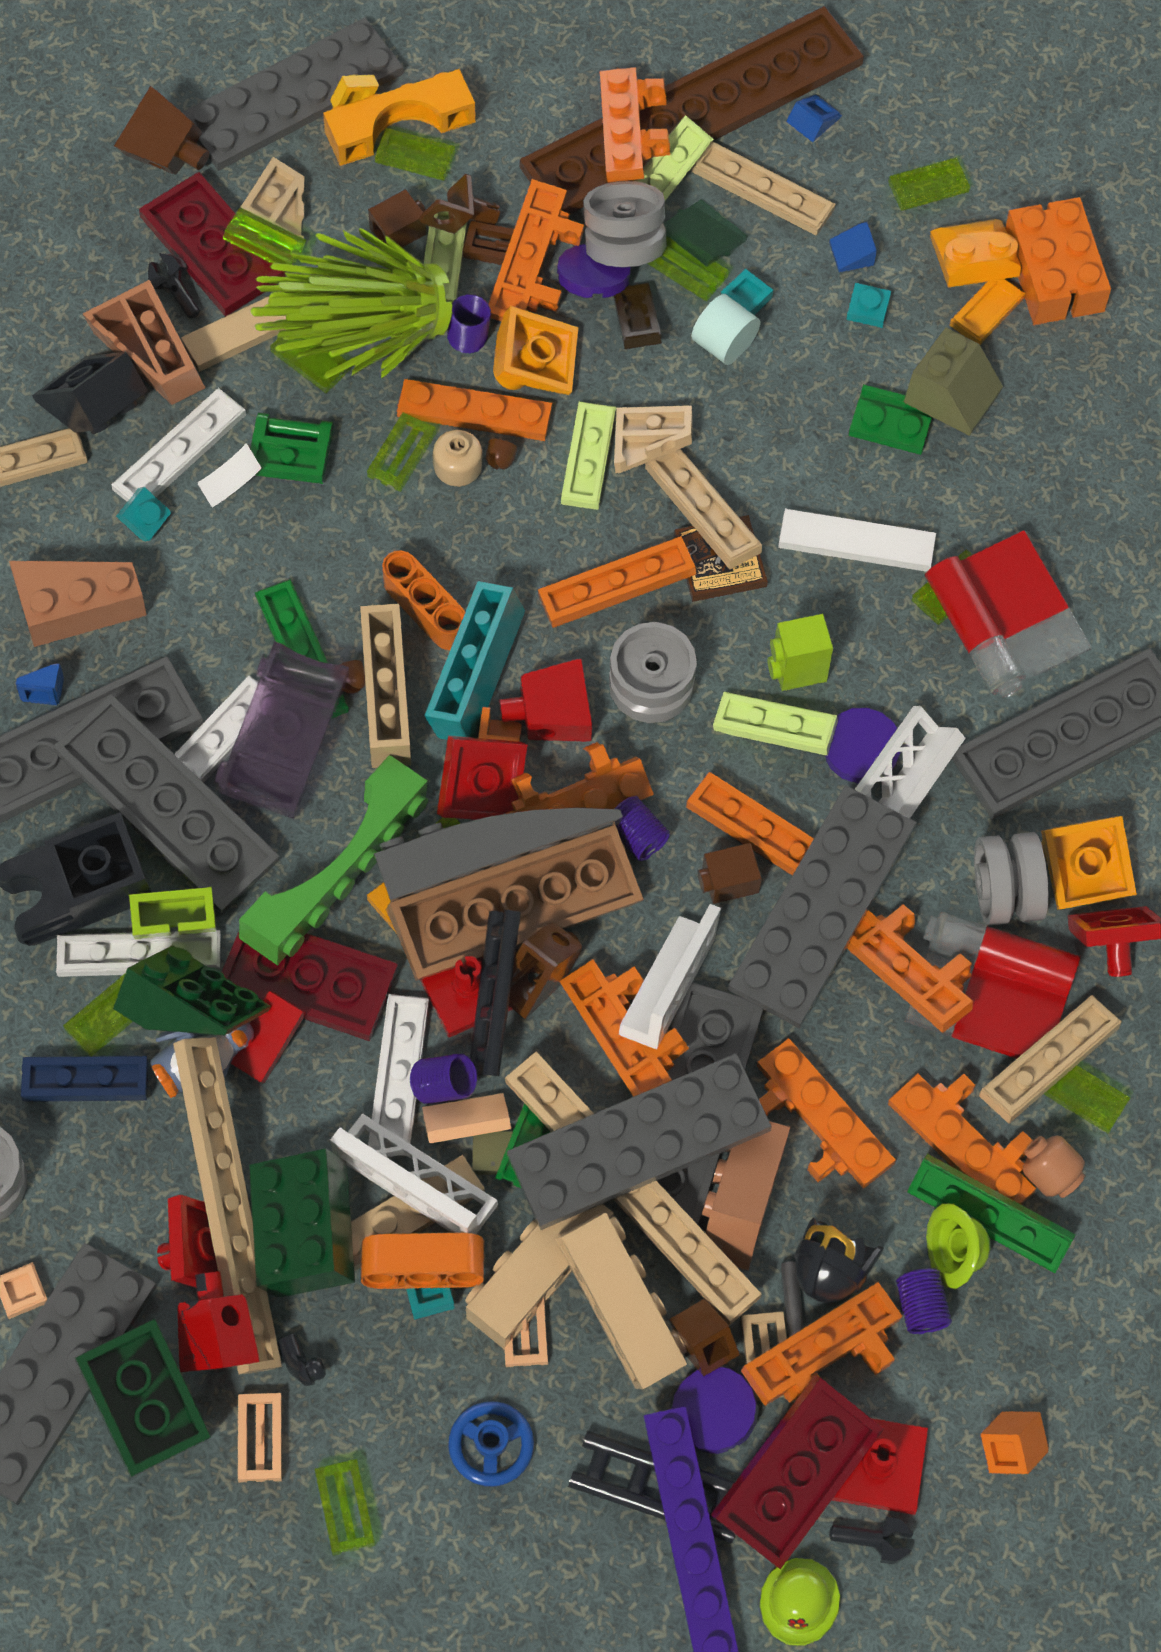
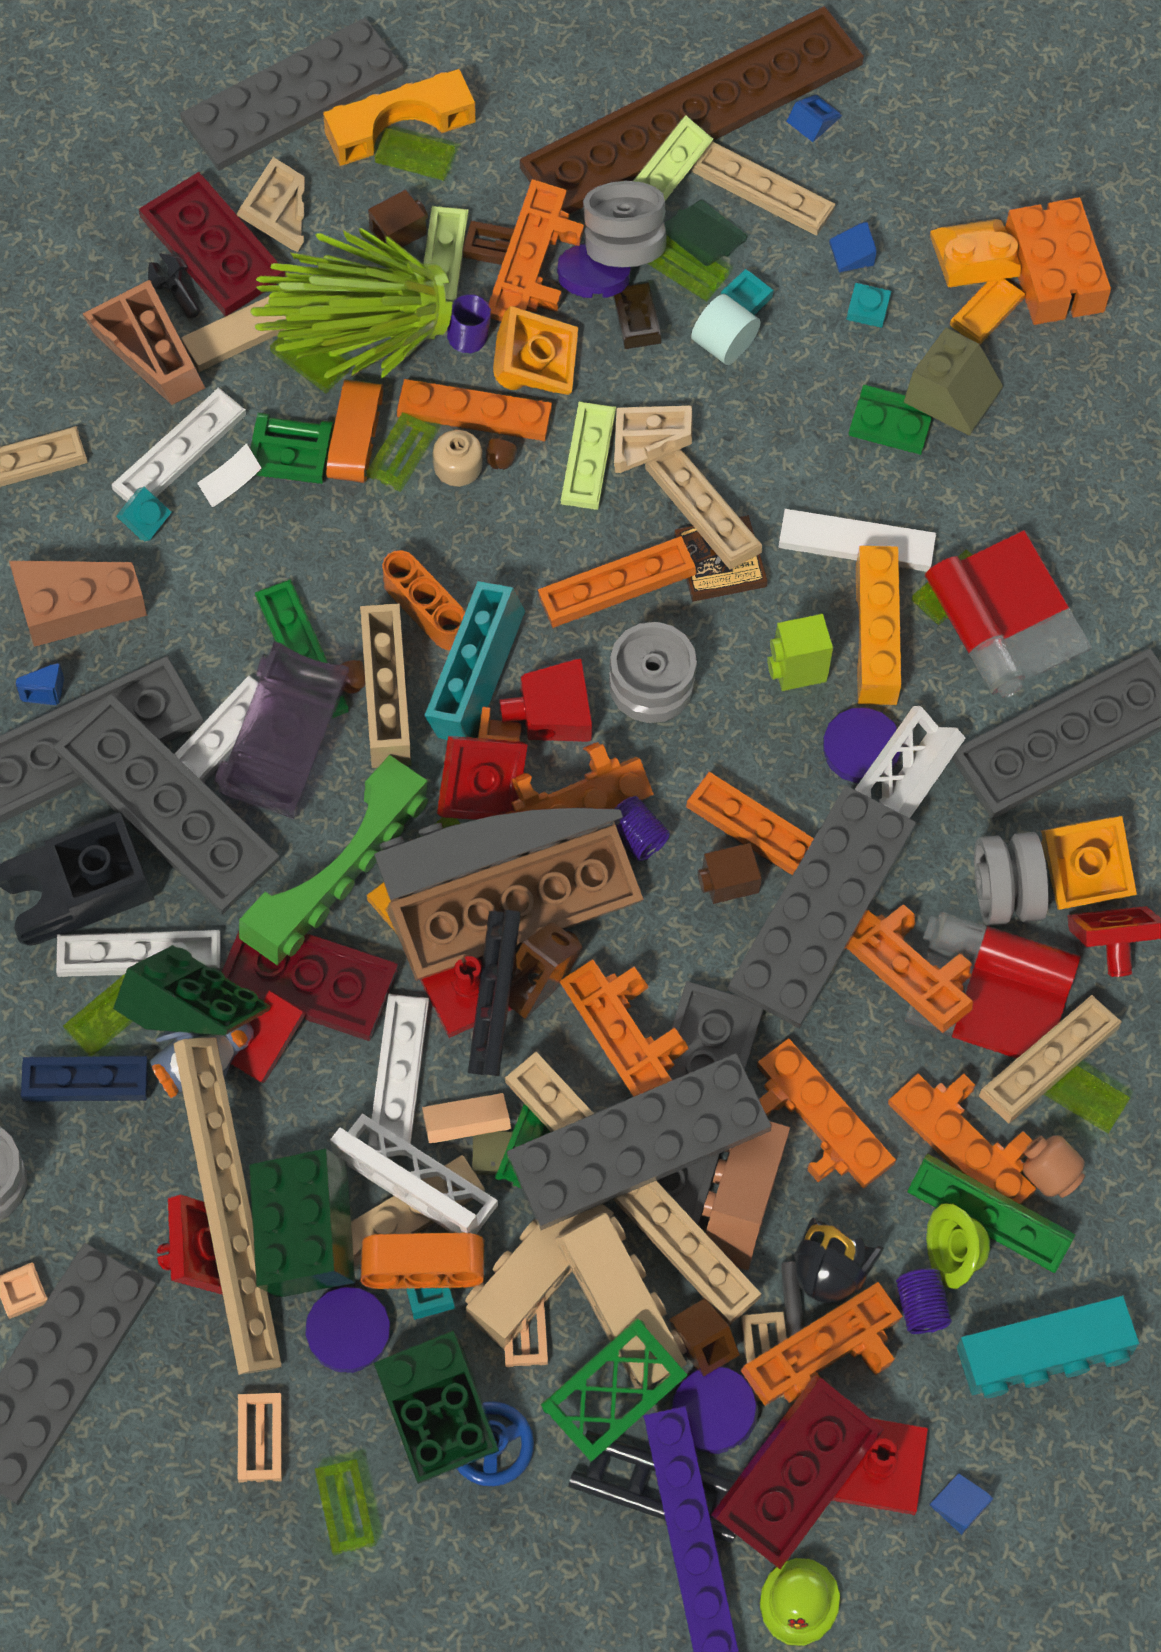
black slope [32,352,148,434] -> none
dark green brick [75,1319,211,1478] -> none
reddish brown torso [114,86,209,175] -> none
lime piece [129,887,216,939] -> none
red torso [177,1271,260,1372] -> none
clear neon green tile [223,207,307,265] -> none
black arm [277,1334,326,1386] -> none
yellow plate [330,75,379,108] -> none
dark purple piece [410,1054,477,1104] -> none
reddish brown bracket [420,174,500,234] -> none
orange hinge [600,67,670,183] -> none
white fence [618,904,721,1050] -> none
yellowish green tile [713,692,838,756] -> none
black bar [829,1517,913,1564] -> none
clear neon green tile [888,157,970,211] -> none
orange panel [981,1411,1049,1474] -> none
none -> dark purple tile [305,1287,390,1373]
none -> orange beam [326,379,383,483]
none -> dark green slope [374,1330,499,1484]
none -> green window [540,1318,687,1462]
none -> light orange arch [856,546,901,705]
none -> blue slope [930,1473,994,1535]
none -> teal brick [956,1296,1139,1399]

